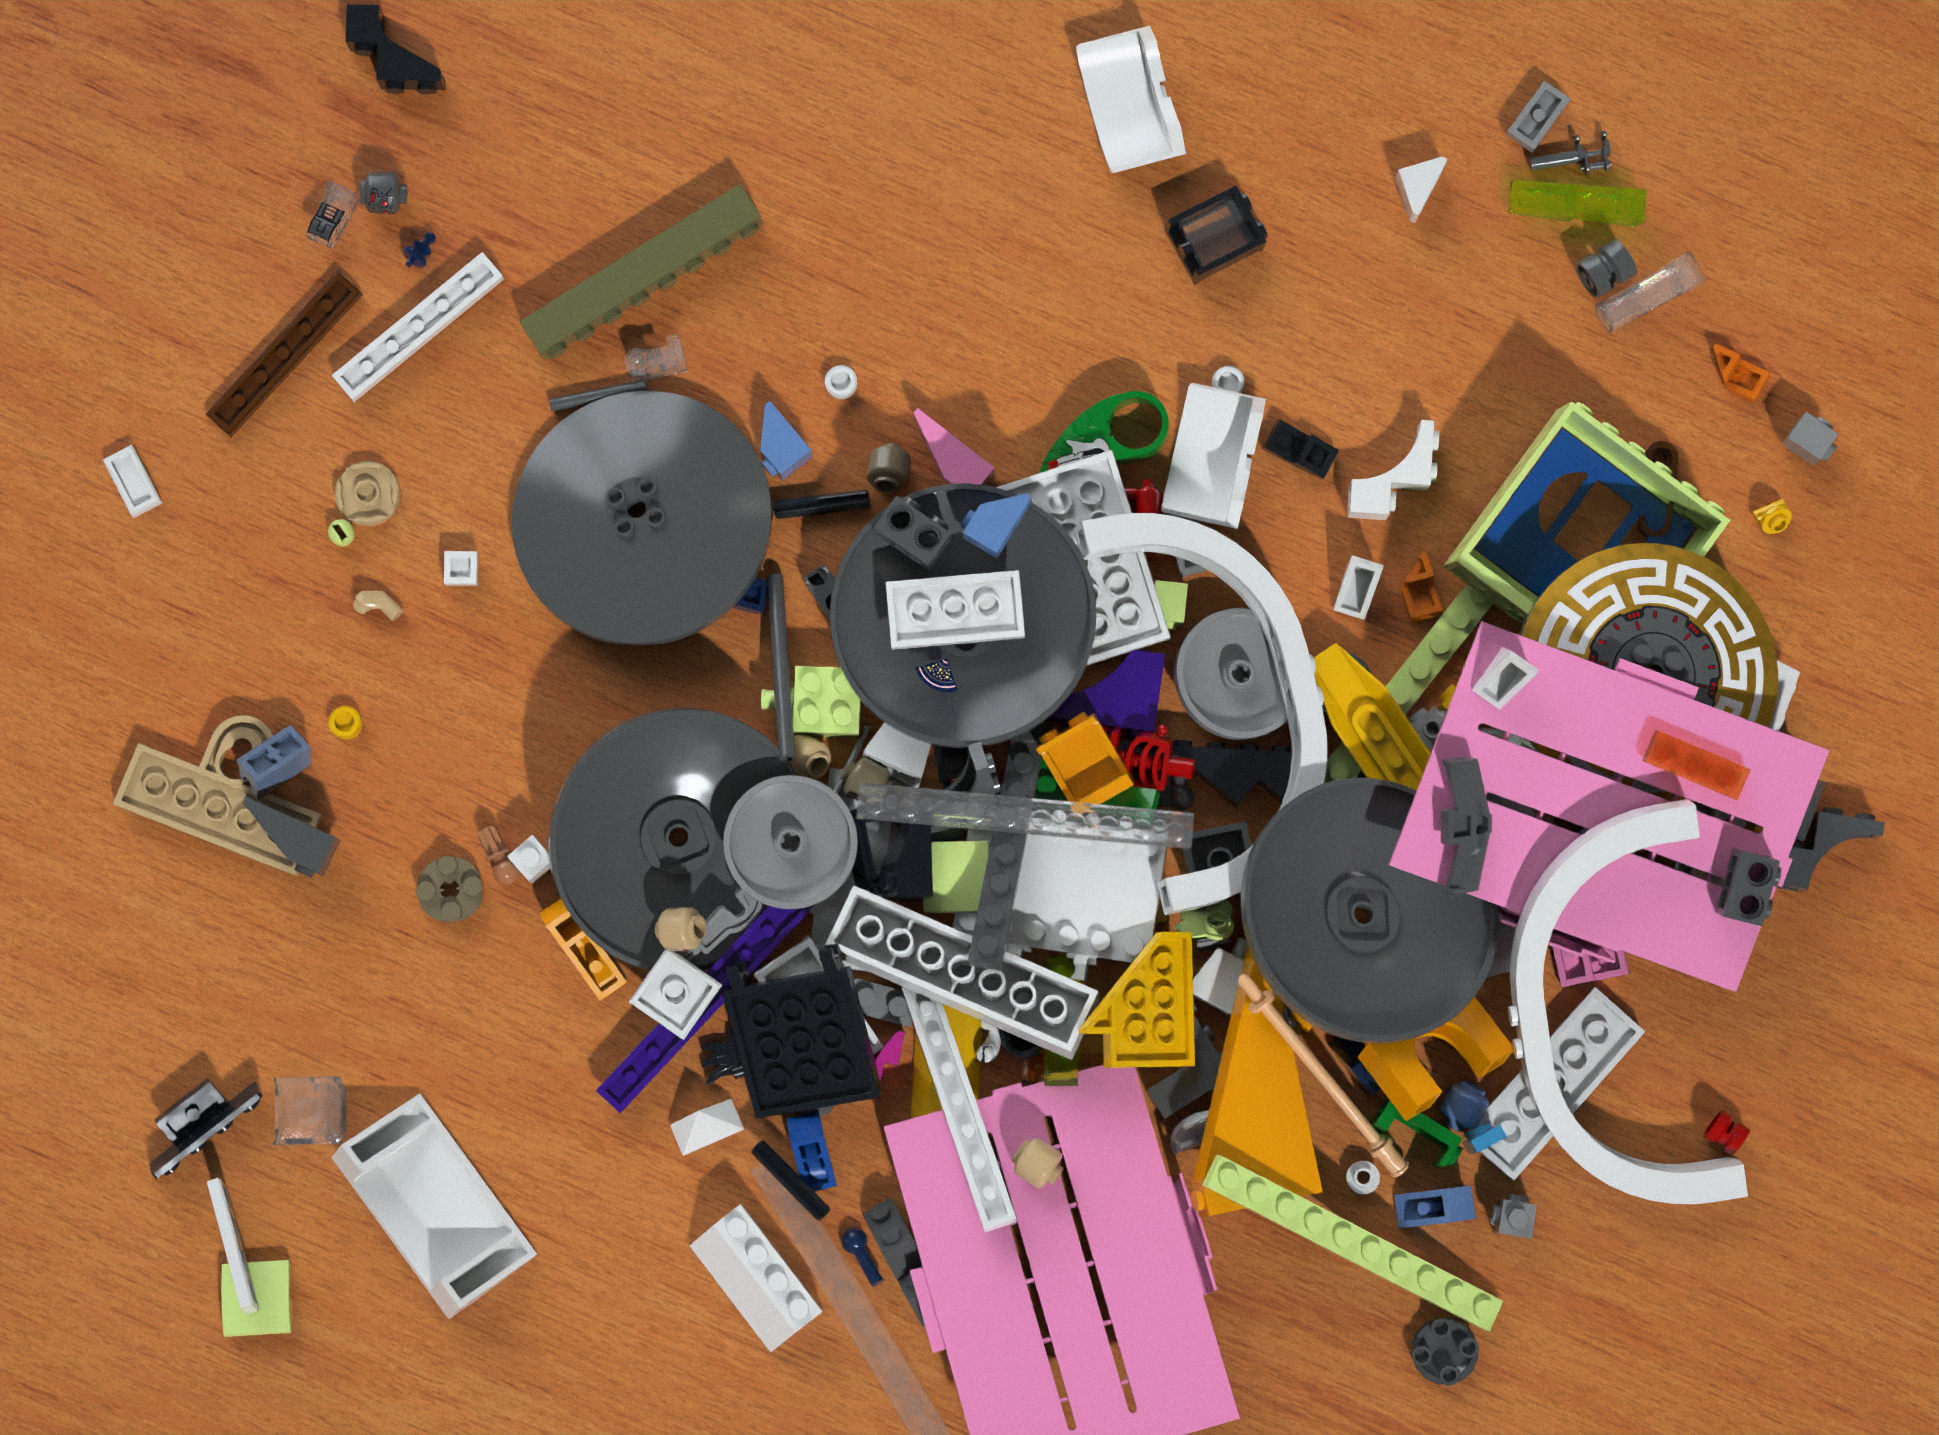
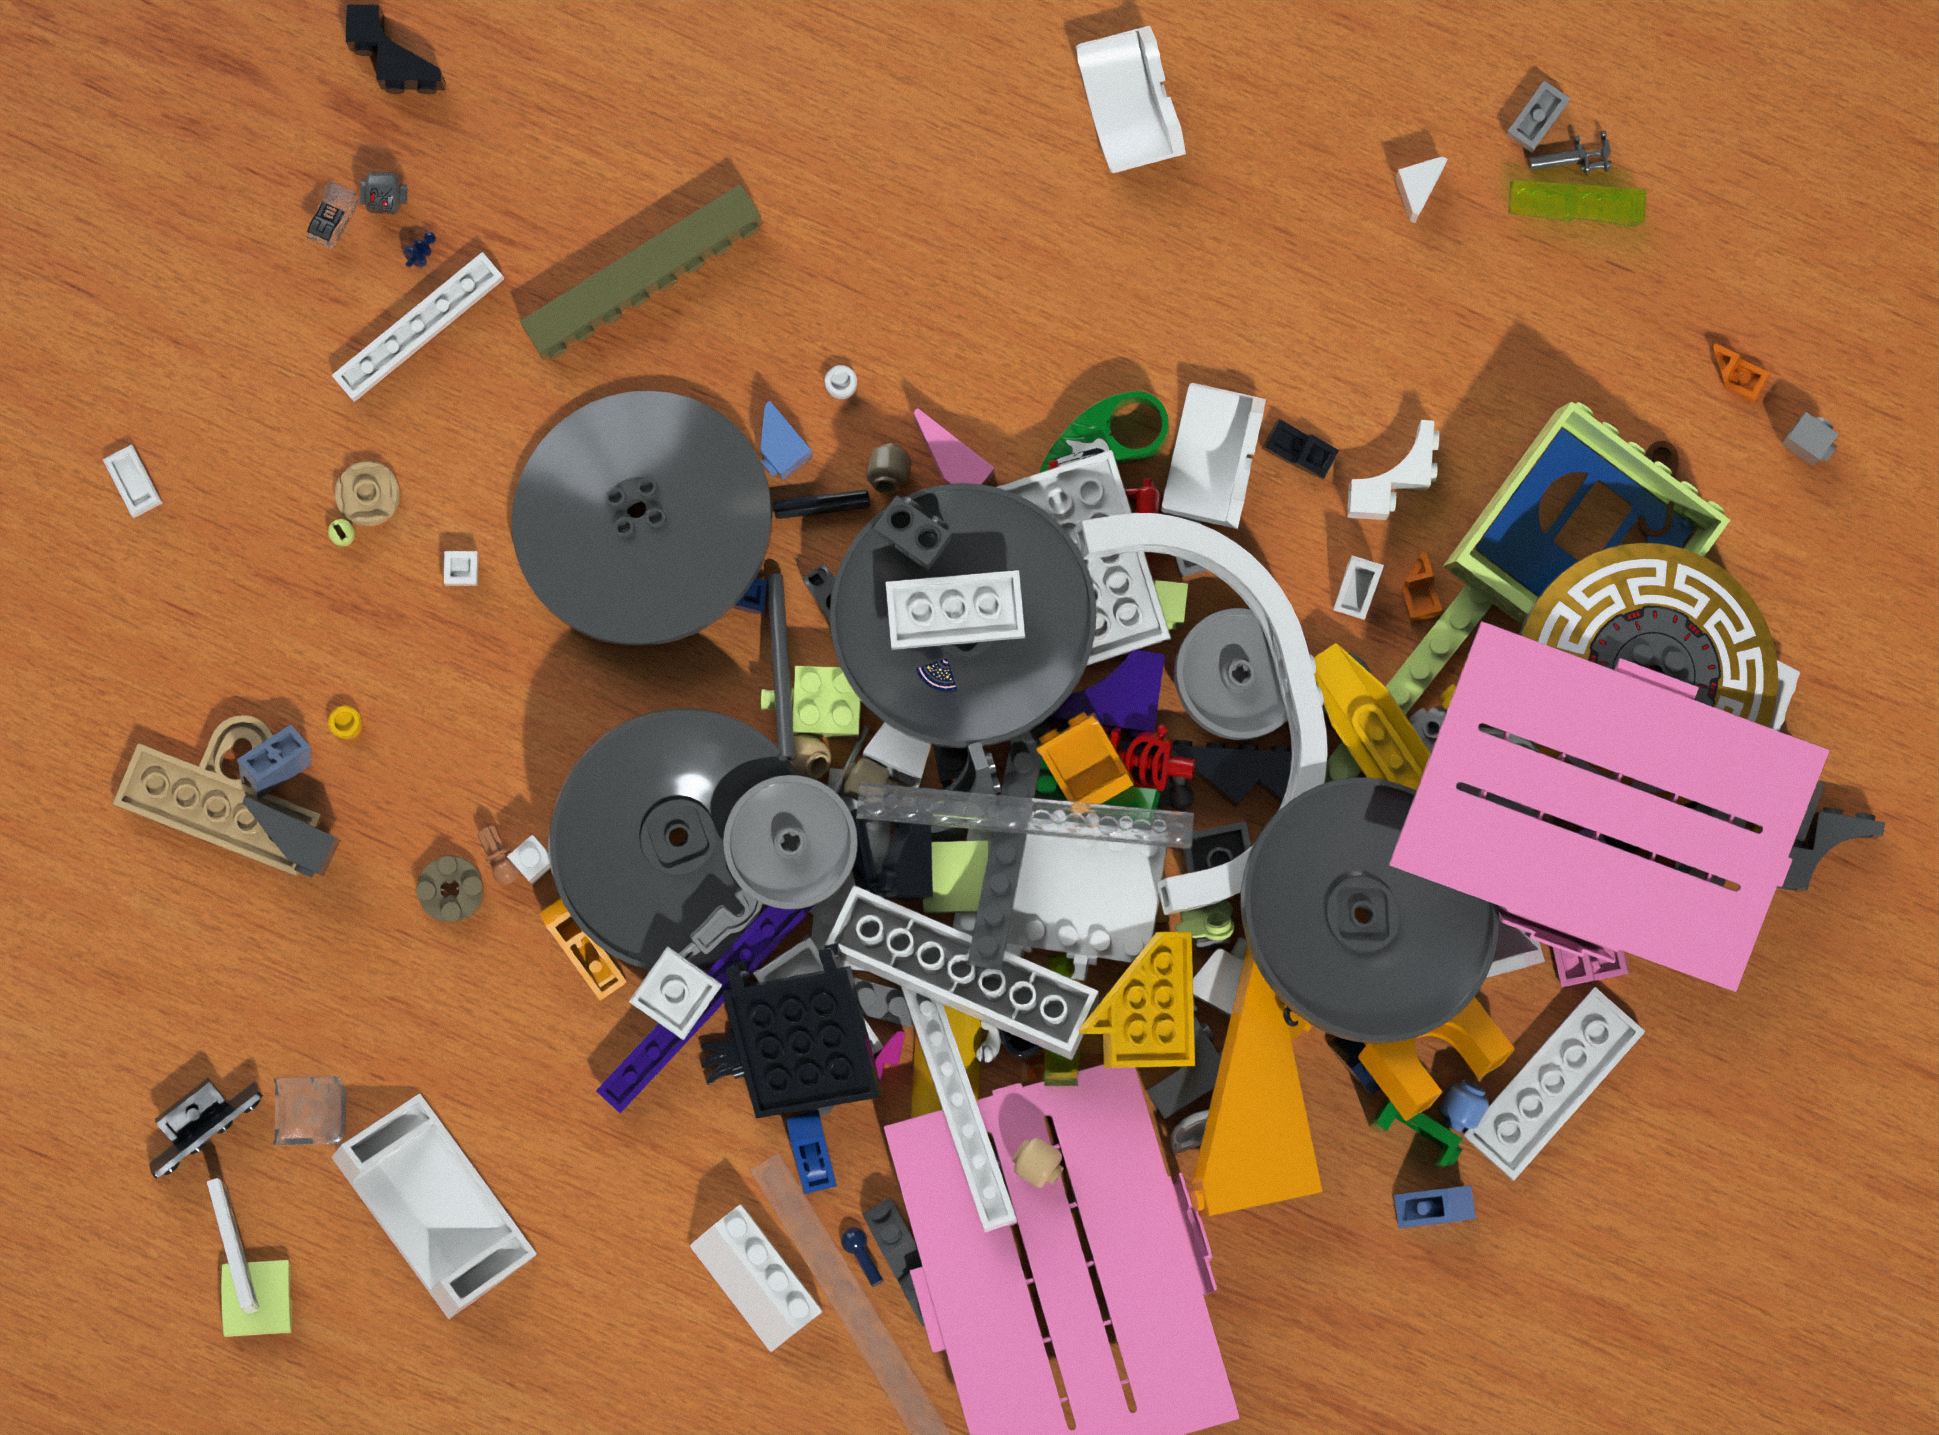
reddish brown tile [205,271,363,437] -> none
tan arm [353,591,404,621] -> none
dark grey bar [549,379,647,411] -> none
clear leg [624,334,688,381] -> none
tan head [655,907,707,951] -> none
white slope [670,1099,744,1156] -> none
black axle [751,1140,830,1221] -> none
medium blue slope [961,493,1032,559] -> none
window [1164,185,1268,285] -> none
yellowish green plate [1202,1155,1503,1332] -> none
white tile [1211,366,1245,393] -> none
light nougat bar [1238,974,1409,1177] -> none
white plate [1346,1161,1380,1194] -> none
dark grey dish [1412,1318,1479,1385] -> none
dark grey plate [1440,757,1492,895] -> none
dark azure plate [1462,1123,1507,1154] -> none
white slope [1472,647,1538,710] -> none
light grey brick [1490,1194,1537,1238] -> none
white arch [1508,799,1748,1204] -> none
dark grey wheel [1575,239,1637,299] -> none
clear piece [1595,251,1707,333] -> none
clear orange plate [1642,729,1751,801] -> none
red wheel [1703,1110,1750,1156] -> none
dark grey brick [1716,847,1781,926] -> none
yellow plate [1752,499,1792,534] -> none

